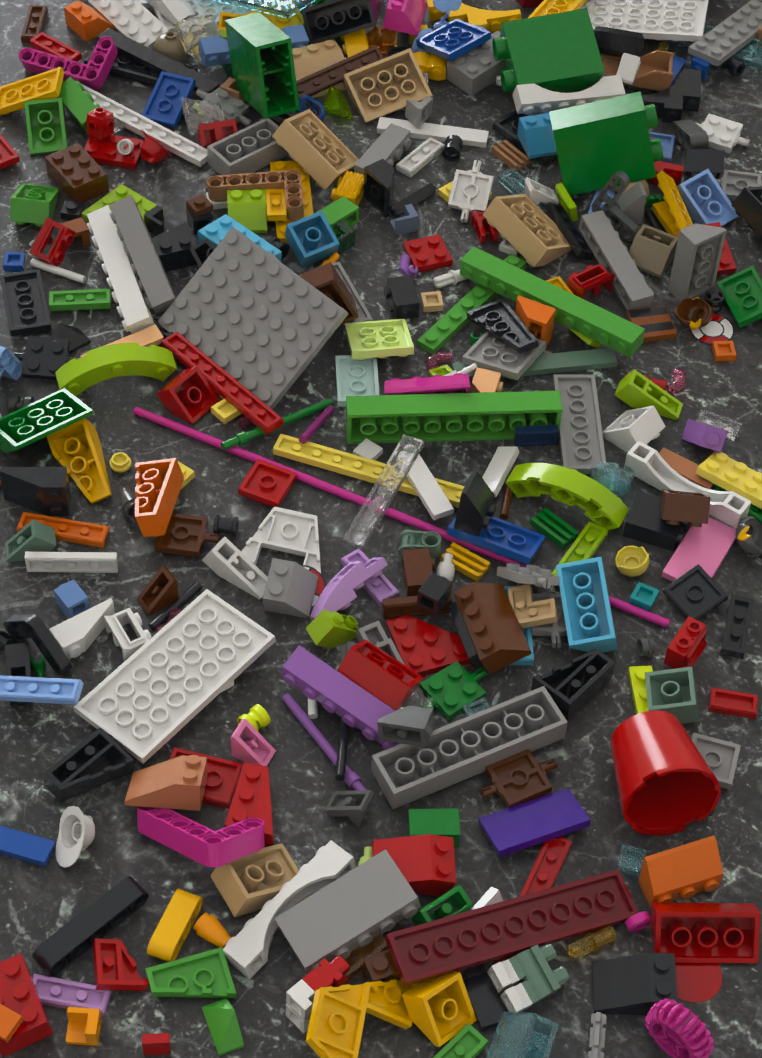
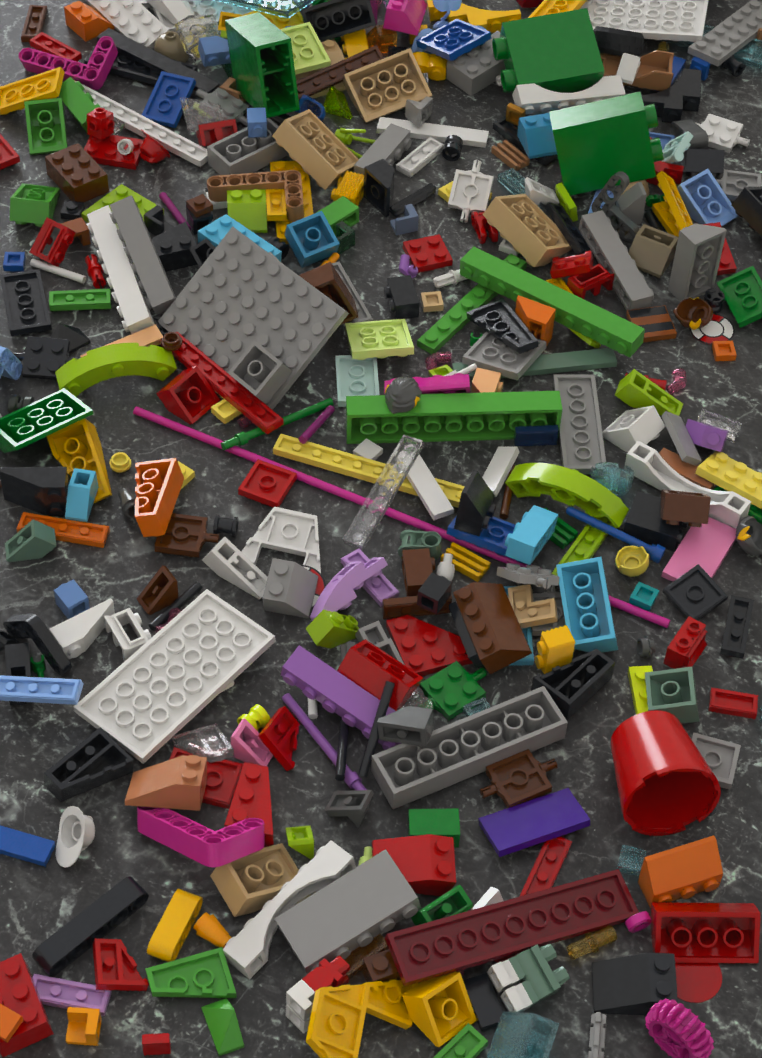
white tile [24,551,119,573] -> none
none -> medium azure slope [65,468,99,522]
none -> red pin [85,254,106,289]
none -> magenta bar [159,192,191,231]
none -> reddish brown plate [161,332,182,351]
none -> clear wing [172,724,234,763]
none -> light grey brick [228,340,293,404]
none -> medium blue brick [247,107,267,138]
none -> red wing [258,706,300,771]
none -> yellowish green plate [280,22,331,75]
none -> lime slope [285,826,314,860]
none -> lime plant [334,128,376,159]
none -> black bar [358,681,395,778]
none -> dark grey hair [385,376,422,414]
none -> medium azure brick [505,505,558,565]
none -> pearl gold tile [506,103,526,126]
none -> yellow brick [534,625,576,674]
none -> red plate [550,250,594,279]
none -> blue piece [566,506,666,564]
none -> light grey tile [661,411,702,466]
none -> light aqua plate [662,131,693,164]

